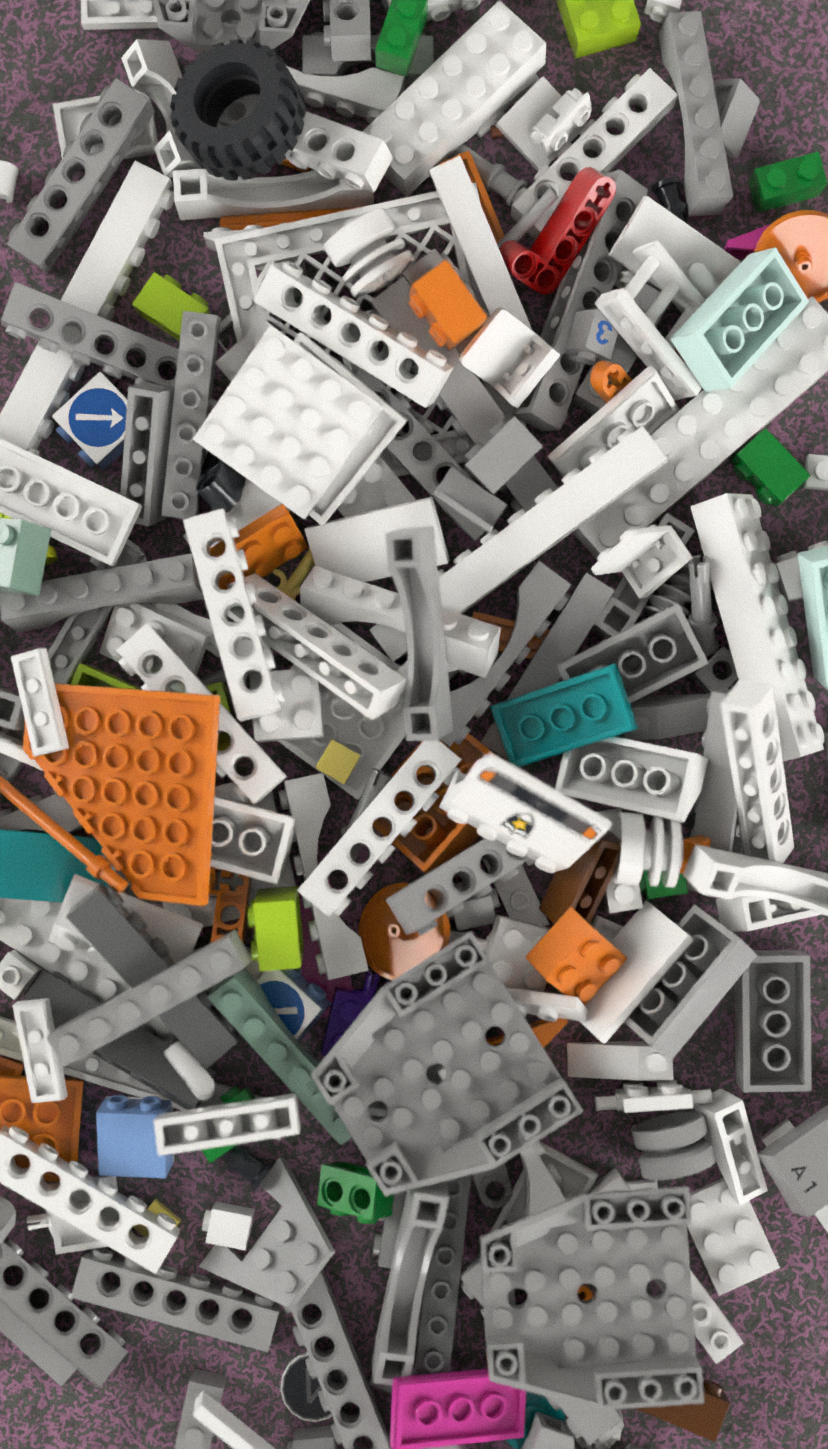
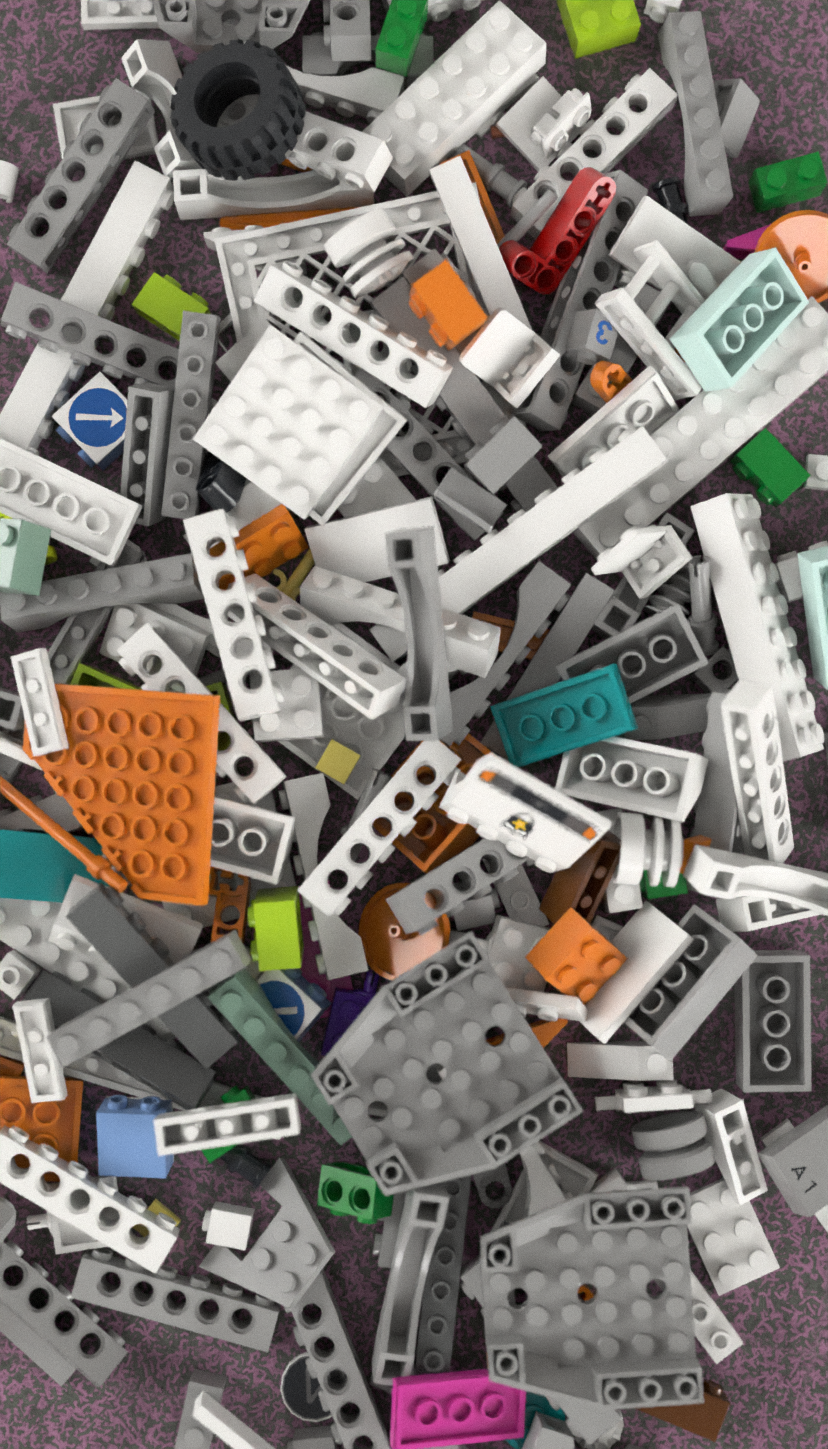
white bar [164,1040,215,1101] -> none

